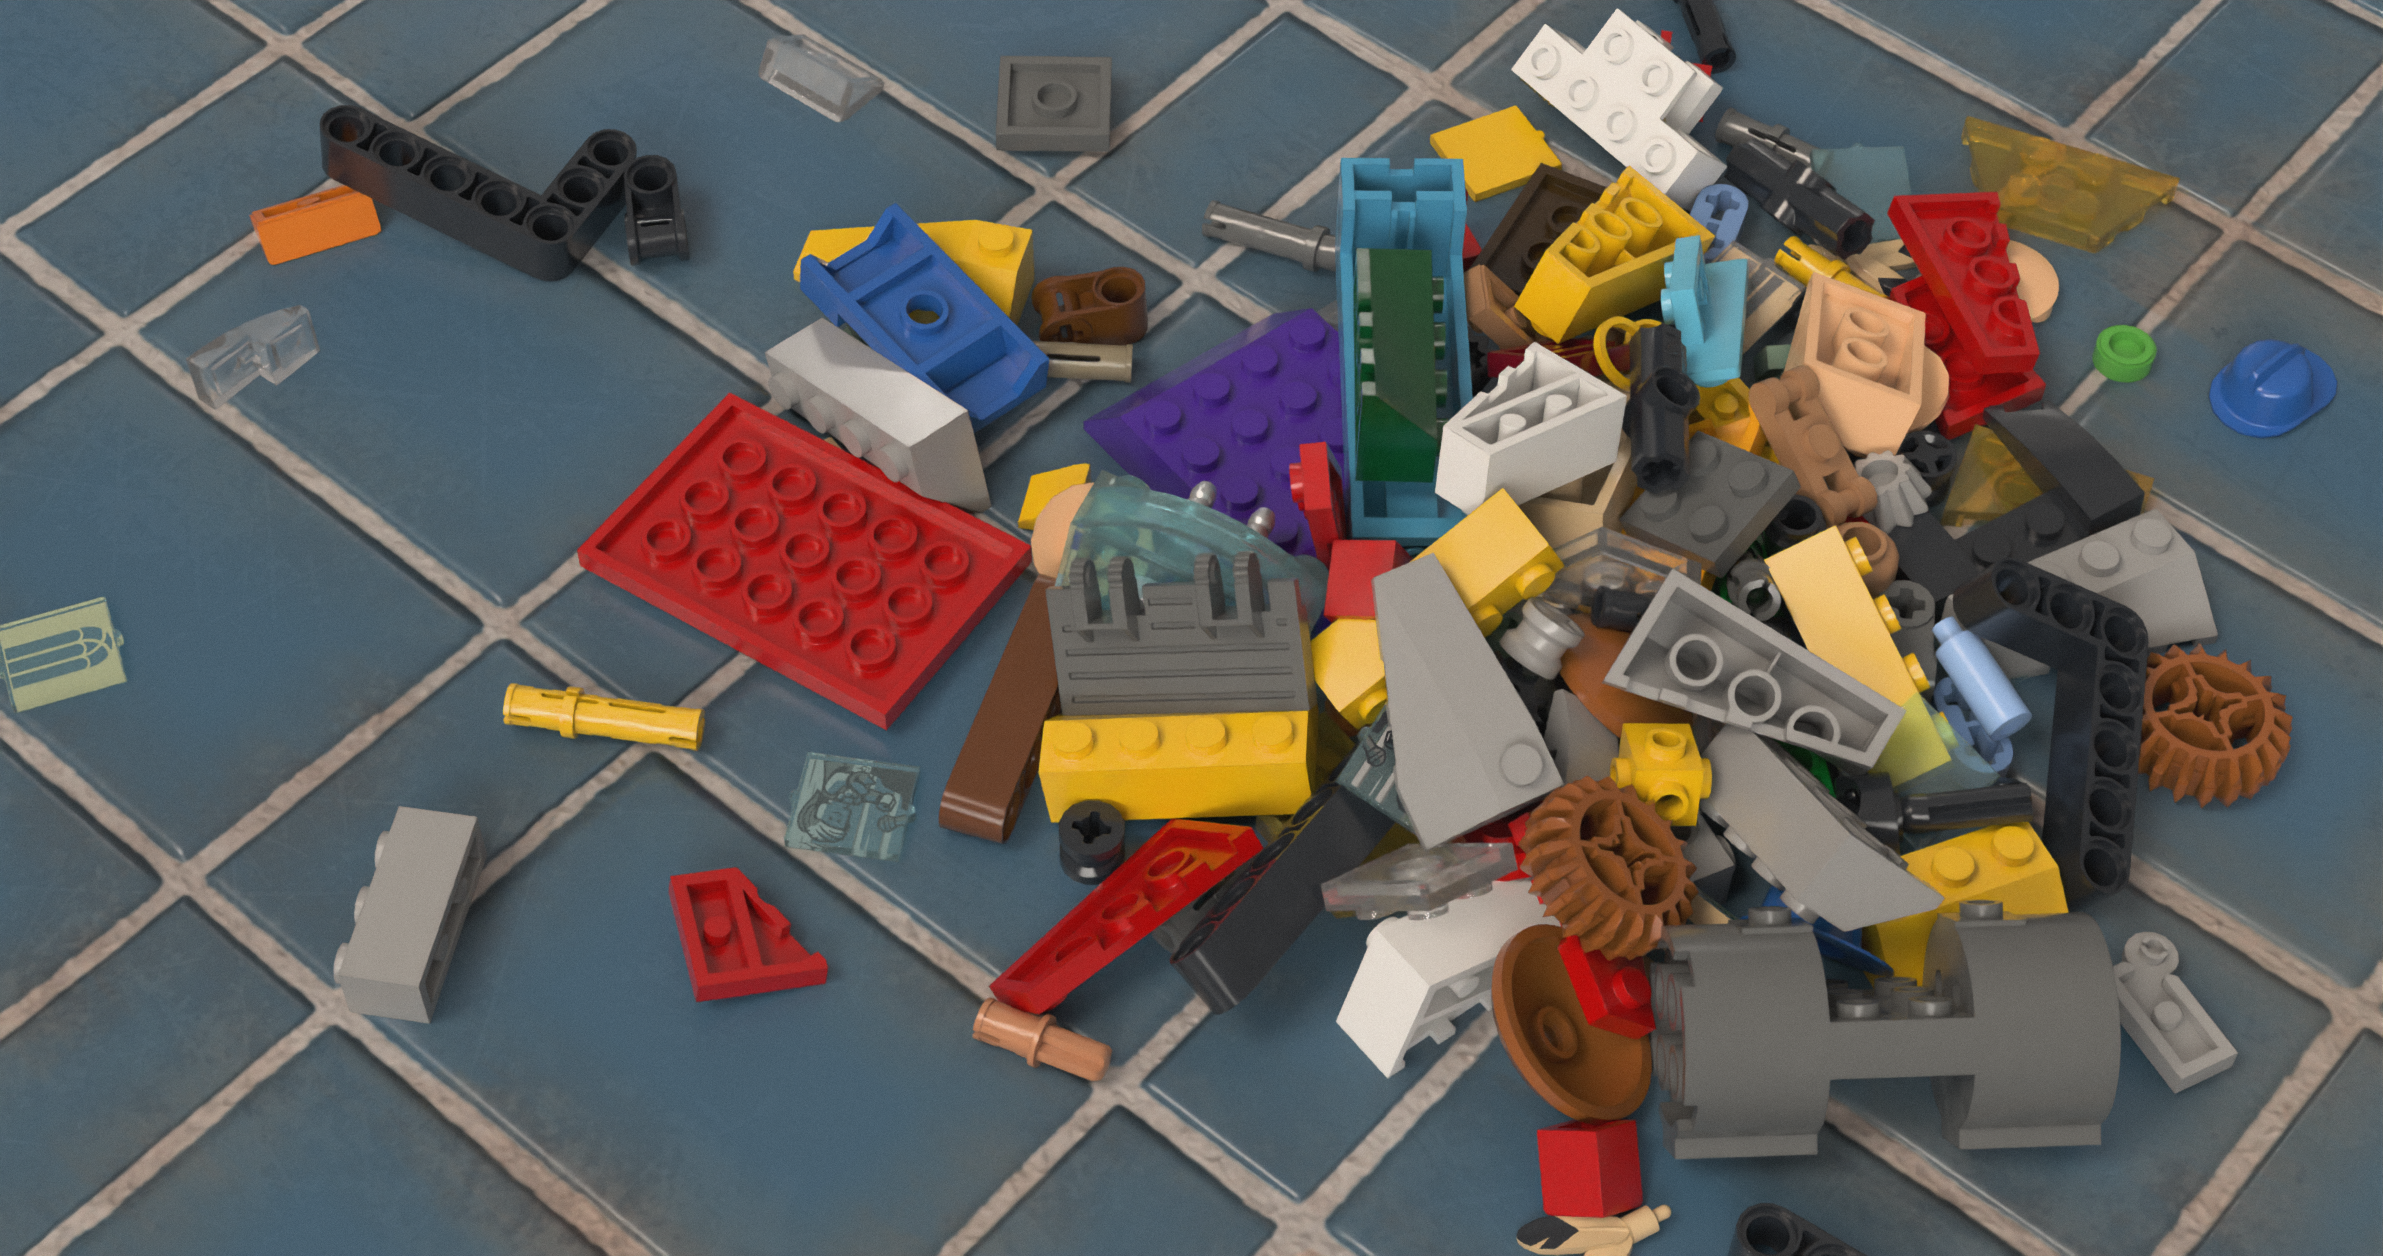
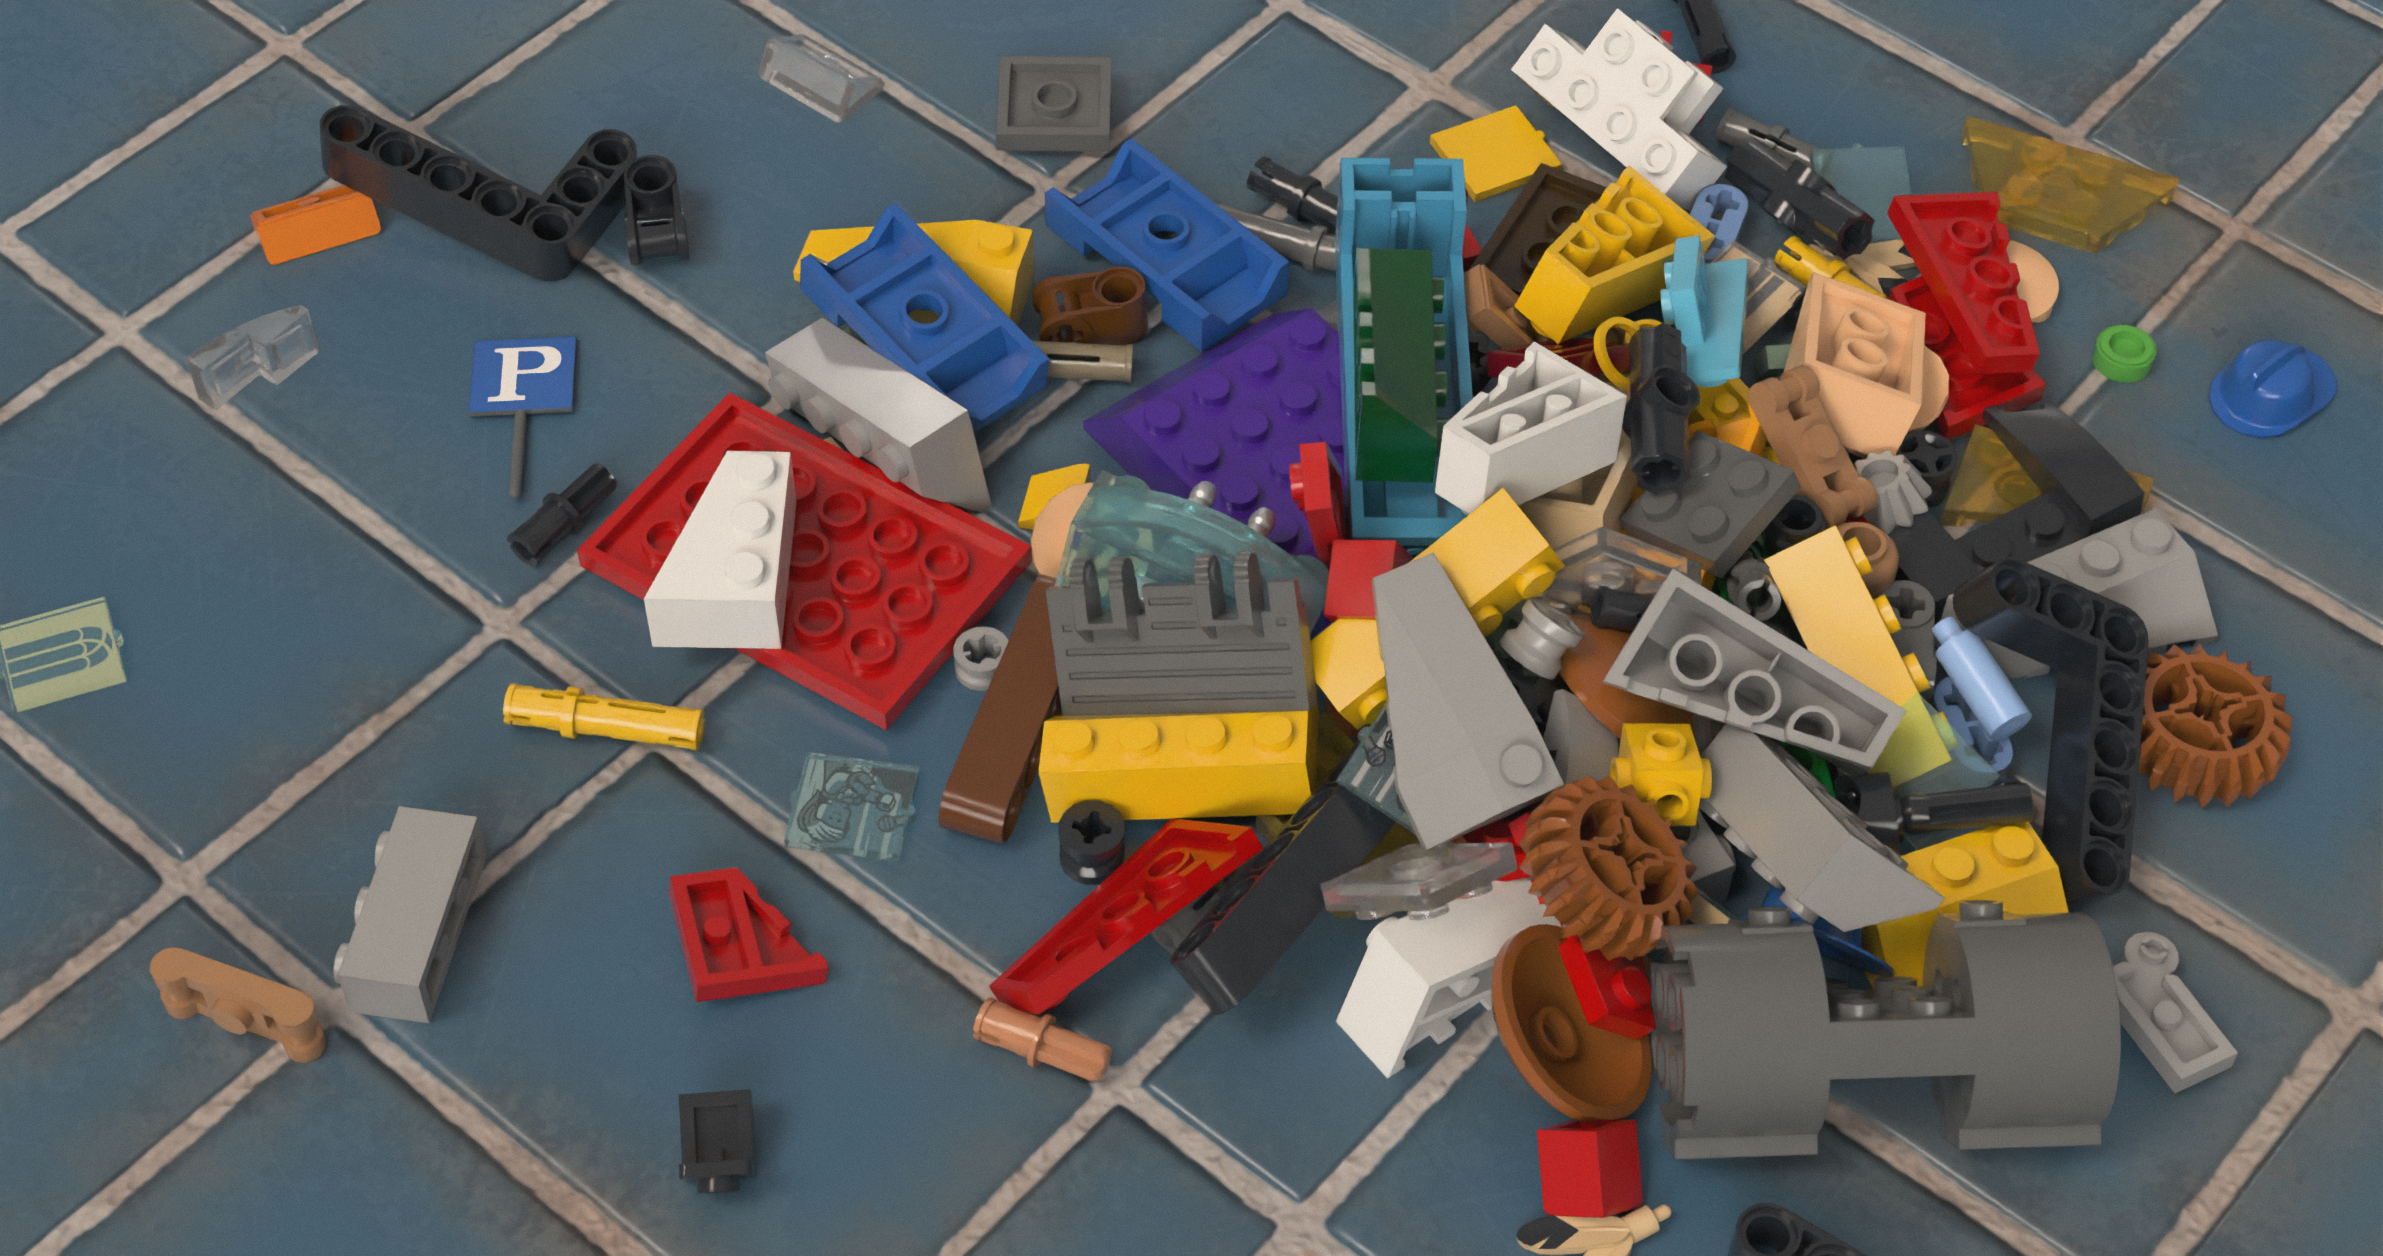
none -> medium nougat plate [149,947,327,1063]
none -> blue piece [468,336,577,499]
none -> black axle [507,463,617,566]
none -> white wedge [644,451,796,649]
none -> black bracket [679,1089,757,1194]
none -> light grey bush [953,626,1009,691]
none -> blue piece [1045,138,1290,352]
none -> black pin [1247,156,1338,234]

